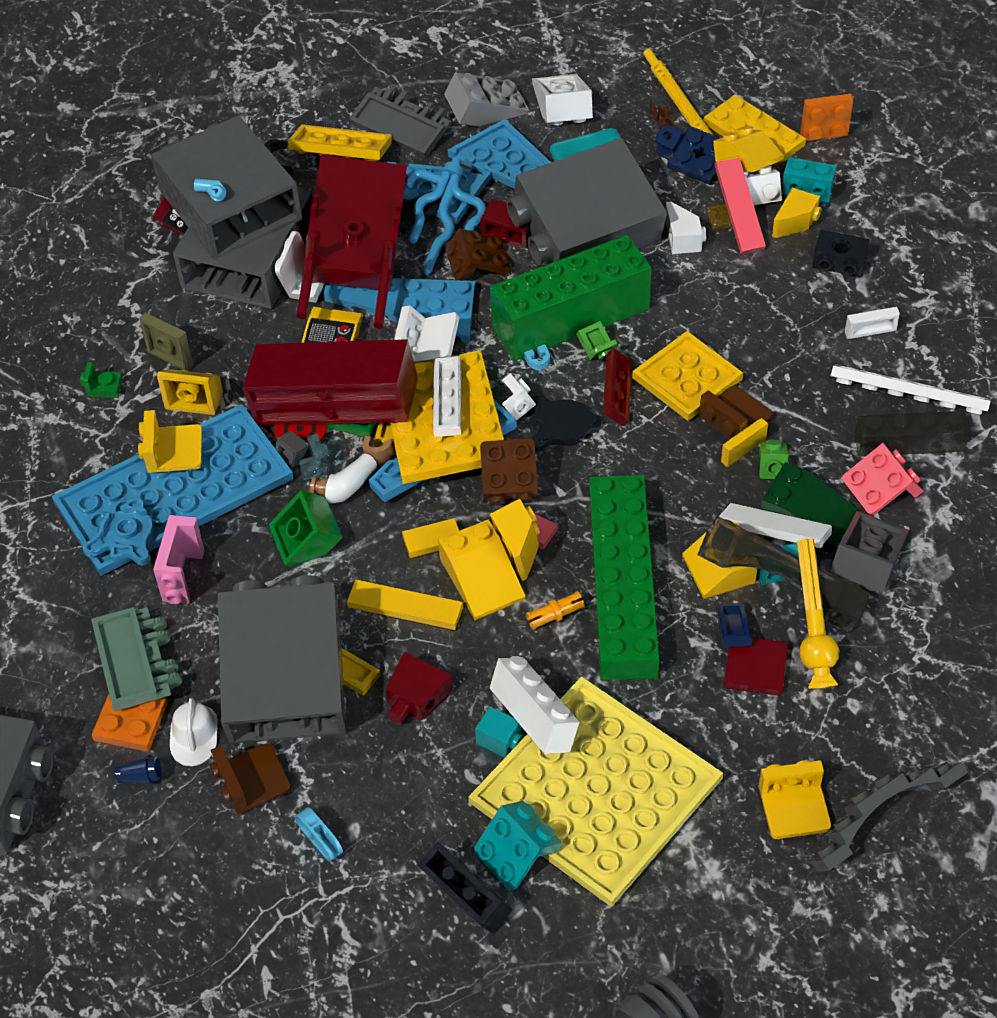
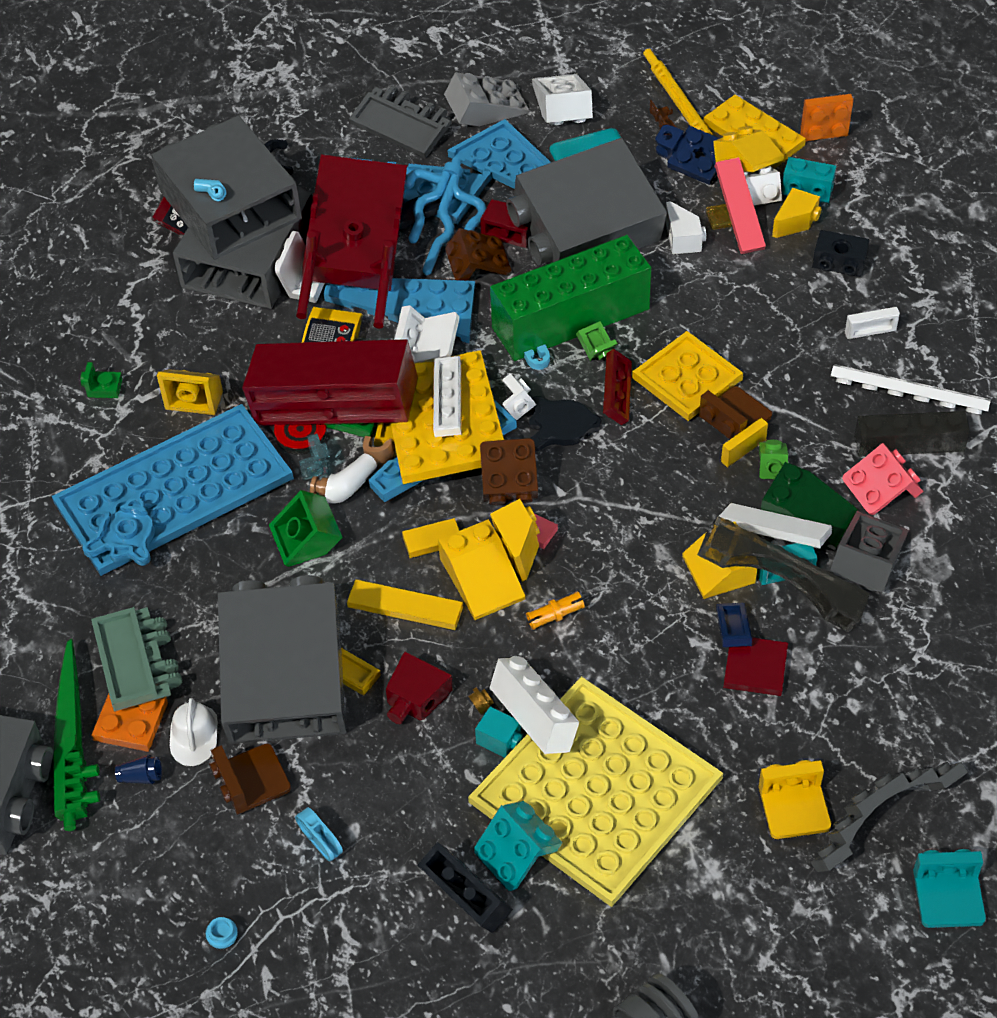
yellow bracket [138,410,202,473] -> none
olive tile [139,312,193,371] -> none
bright pink panel [153,515,204,604] -> none
dark grey slope [275,431,309,472] -> none
yellow plate [288,125,392,161] -> none
green brick [589,475,659,680] -> none
yellow piece [797,539,839,689] -> none
none -> green piece [54,639,100,831]
none -> medium azure plate [206,917,238,949]
none -> pearl gold plate [468,687,494,715]
none -> teal bracket [913,849,986,928]

